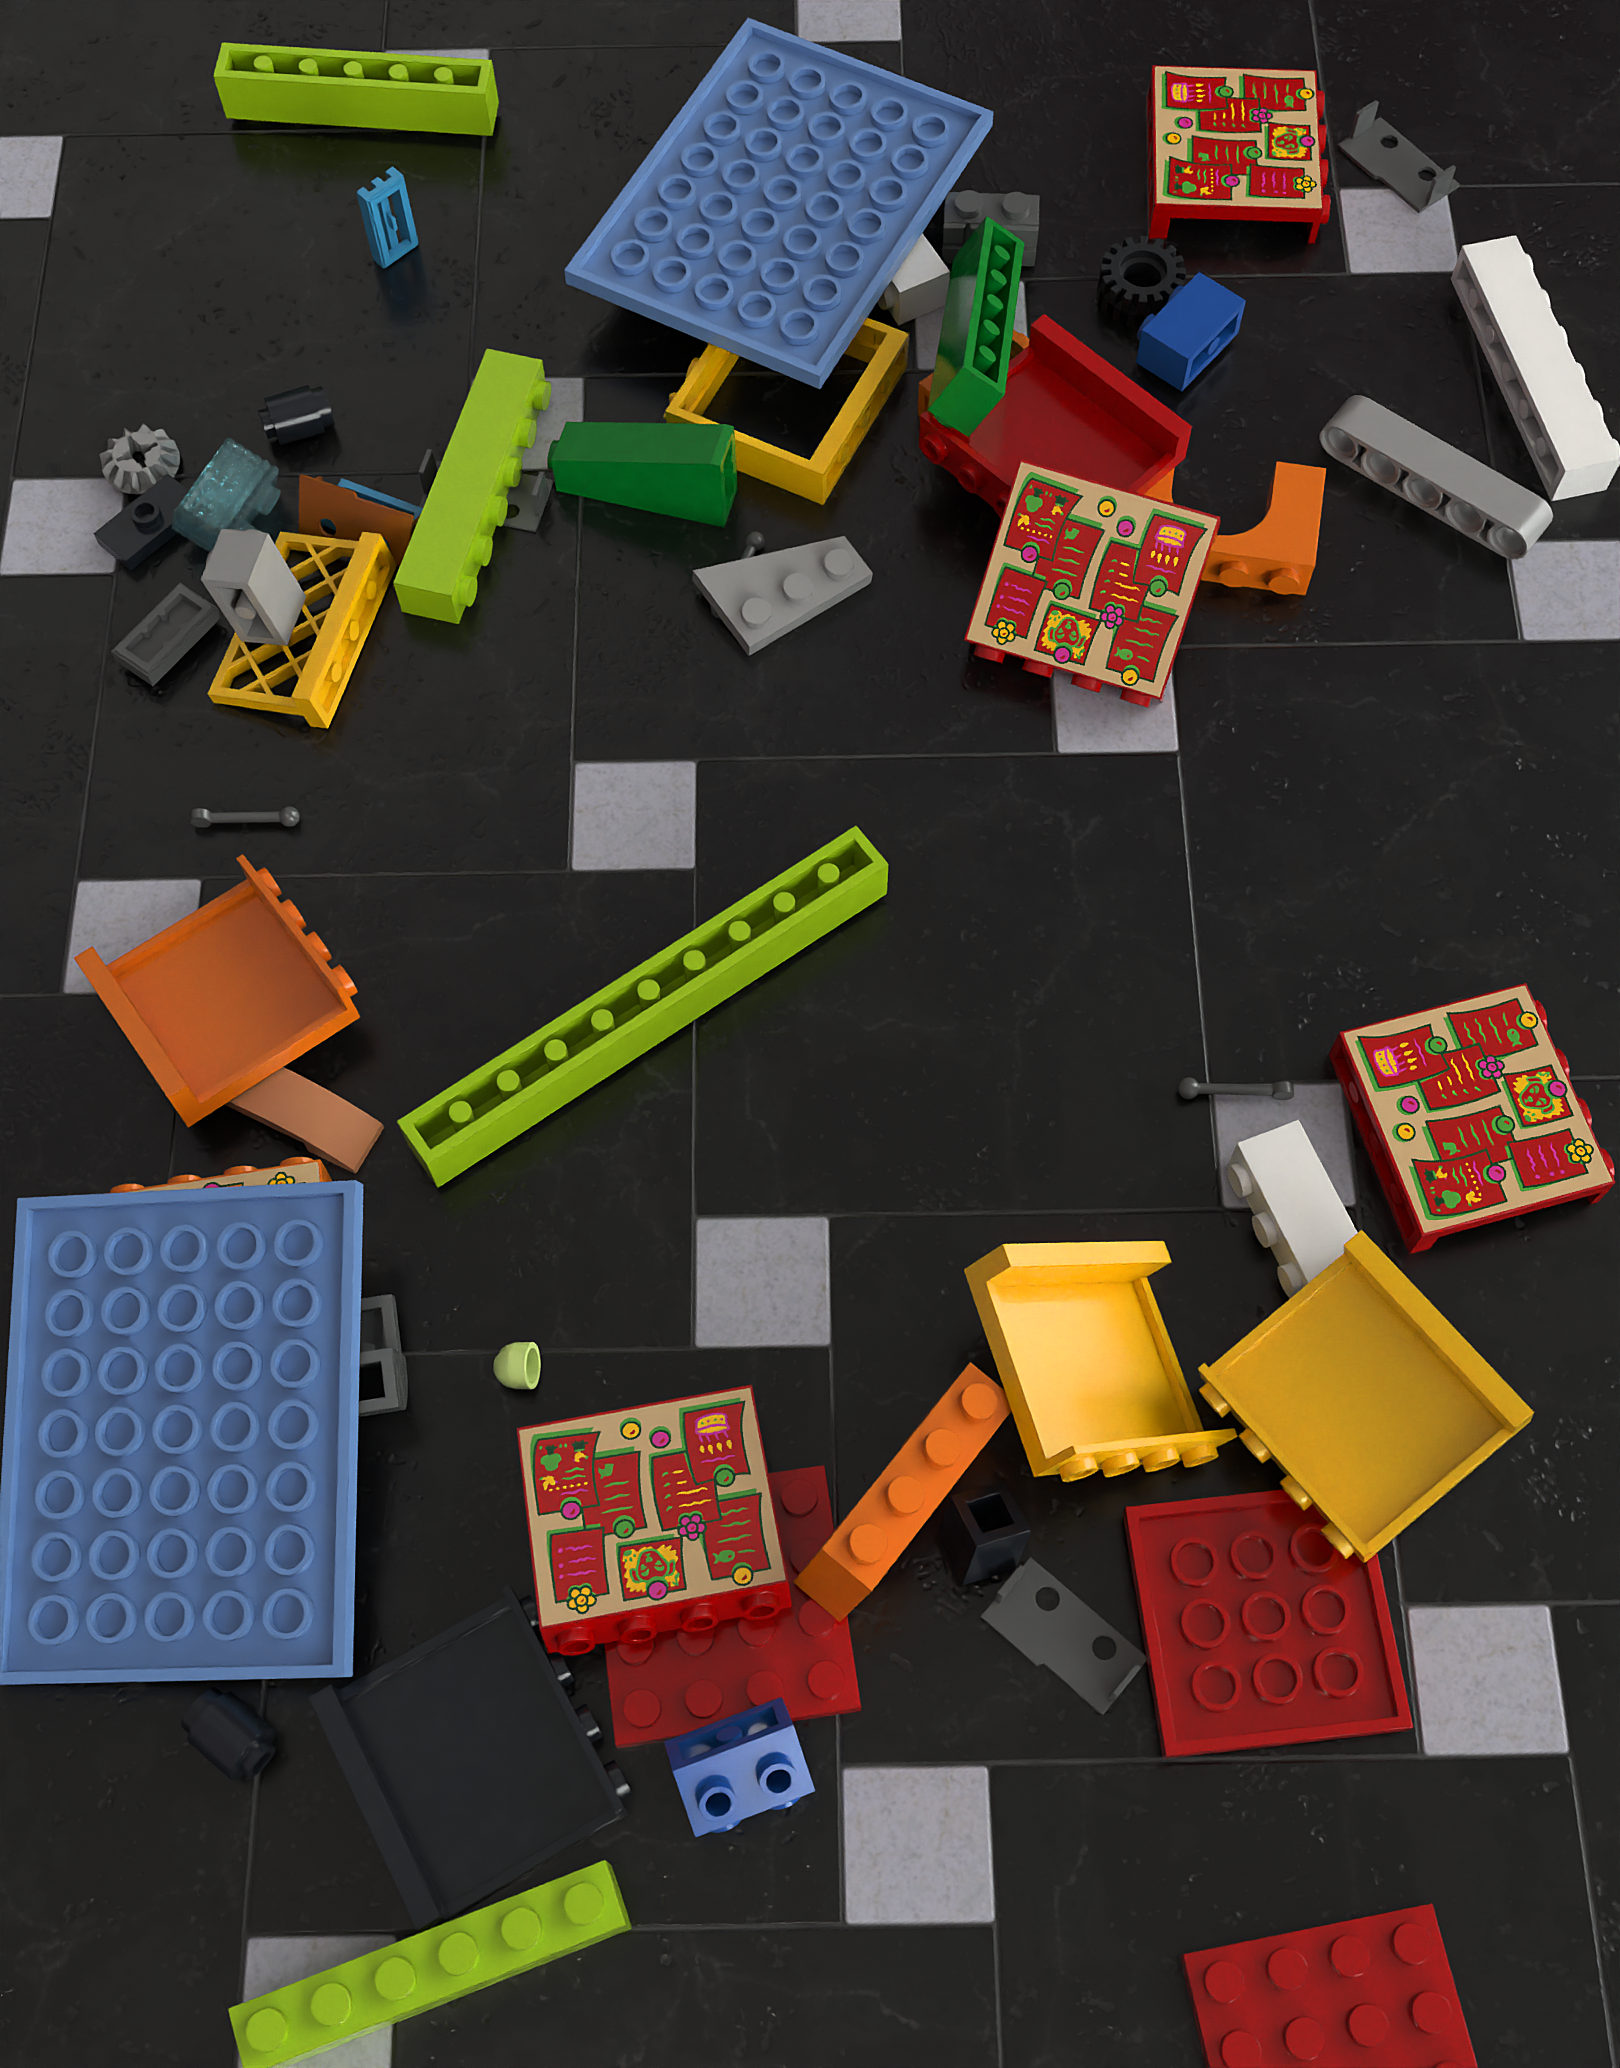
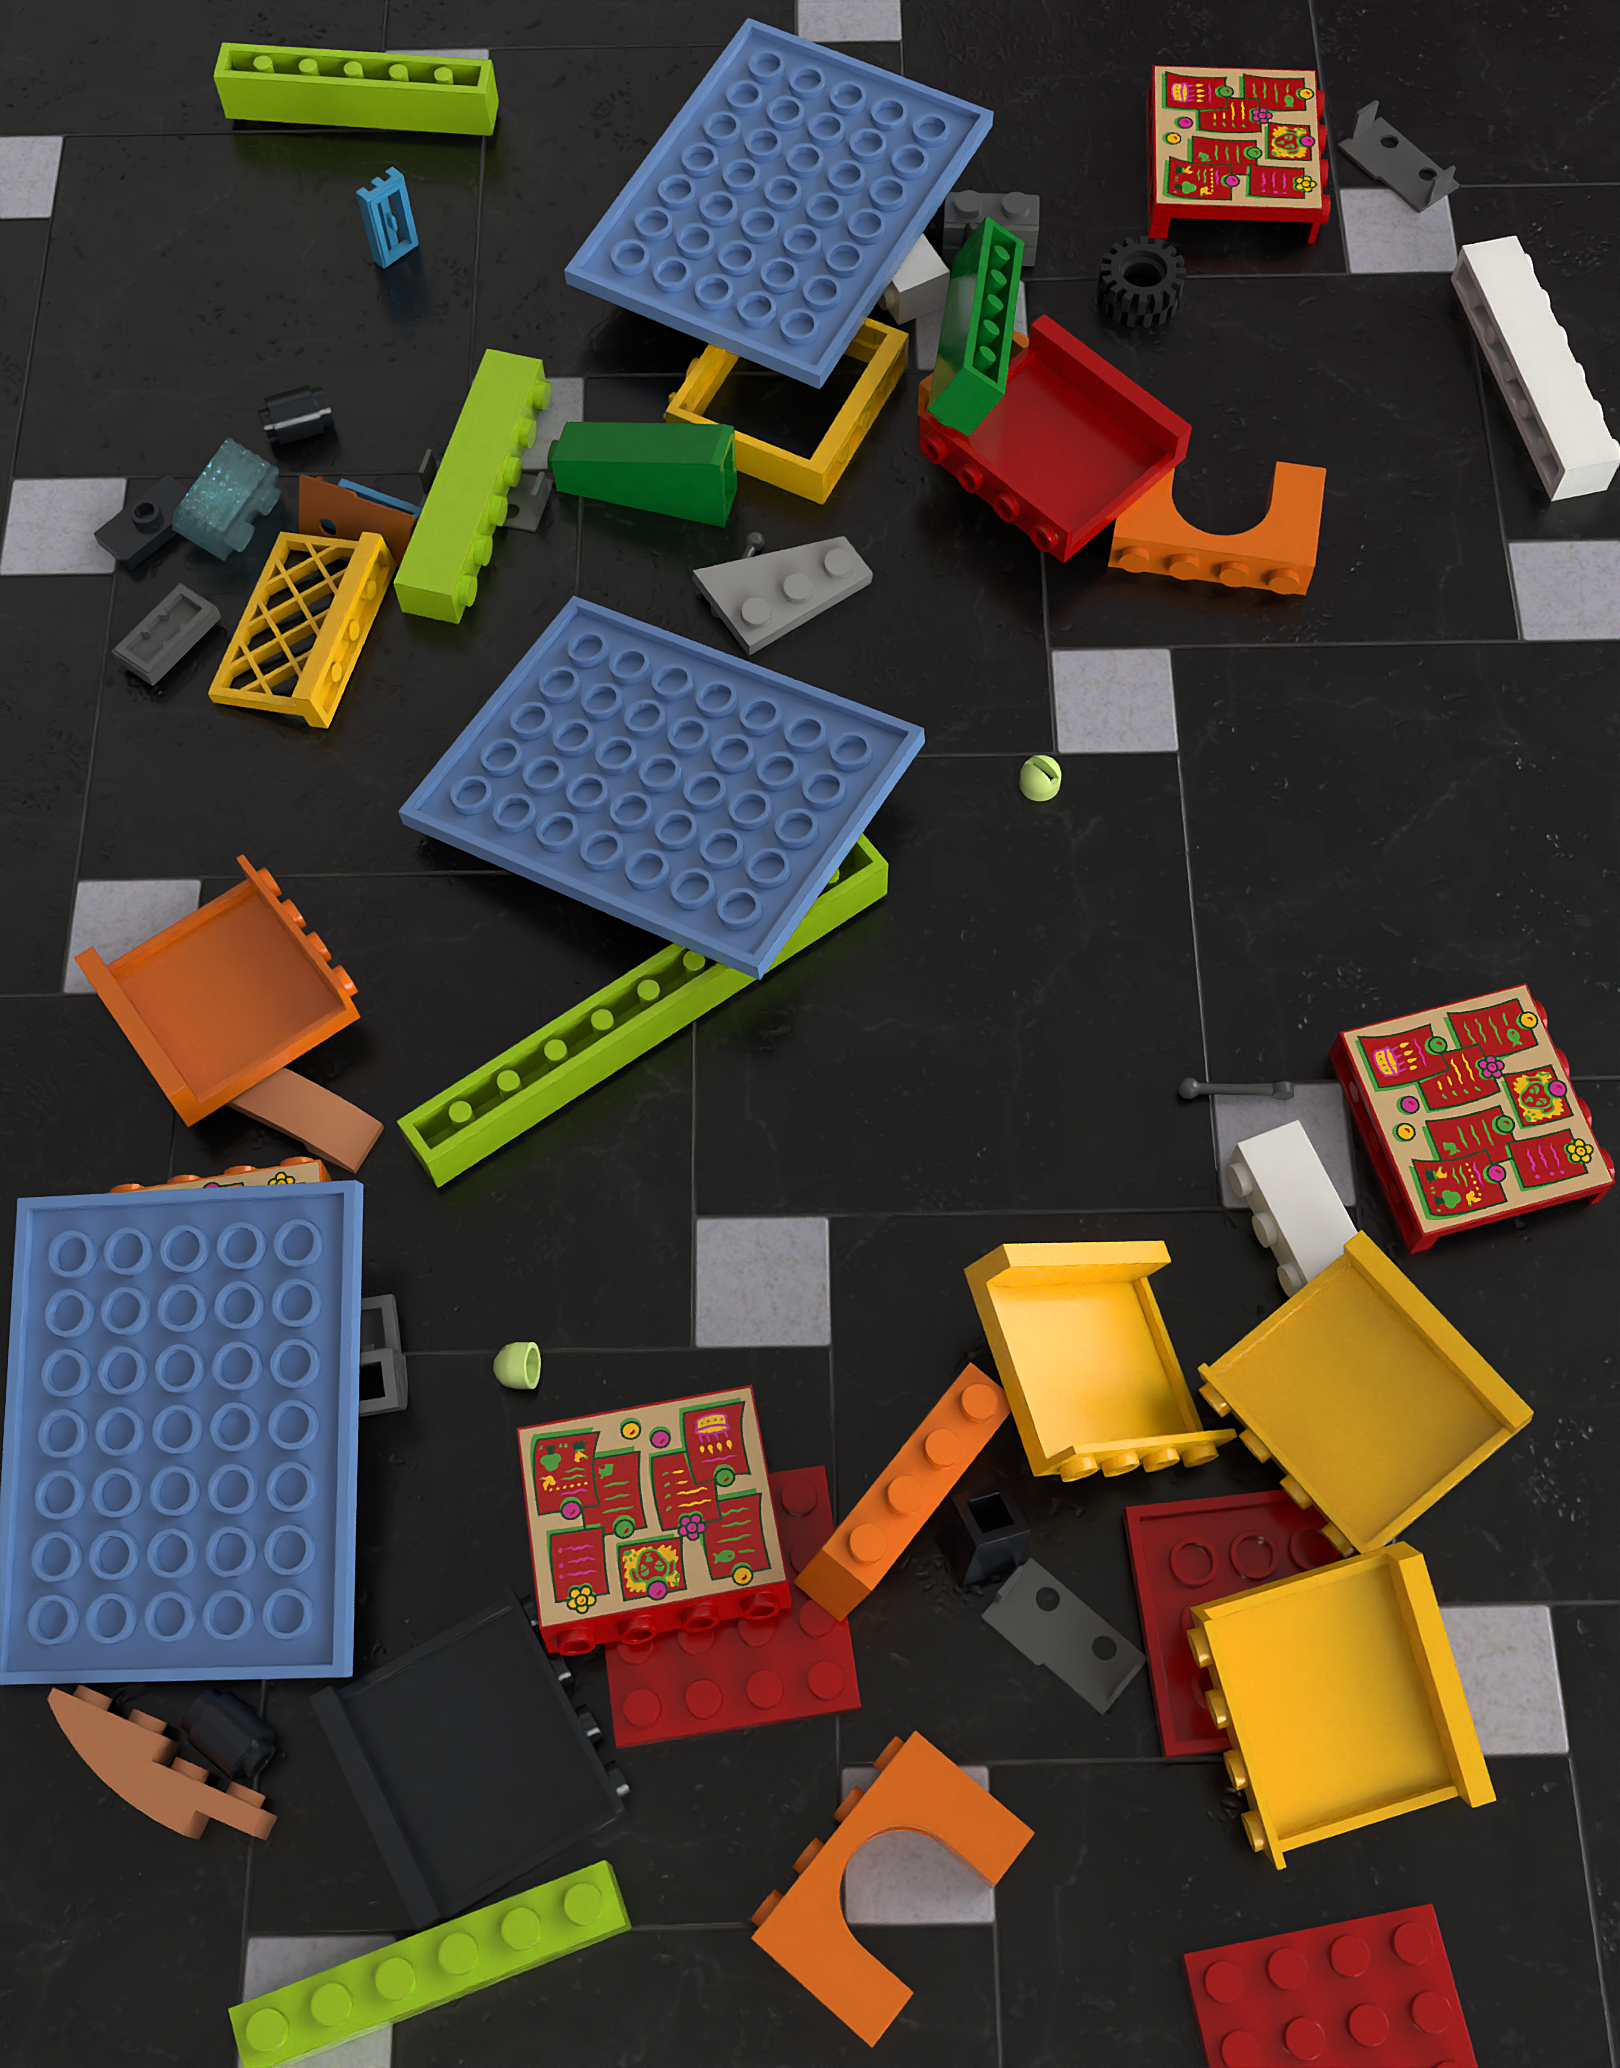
light grey gear [99,424,180,494] -> none
dark grey hinge [190,806,300,828] -> none
light grey brick [201,529,306,646] -> none
brick [664,1697,815,1837] -> none
panel [964,459,1221,708] -> none
blue brick [1136,272,1246,391] -> none
light grey beam [1319,395,1553,560] -> none
none -> nougat slope [47,1685,278,1840]
none -> medium blue plate [398,596,925,980]
none -> orange arch [751,1730,1035,2048]
none -> yellowish green hinge [1019,755,1062,801]
none -> yellow panel [1187,1541,1496,1870]

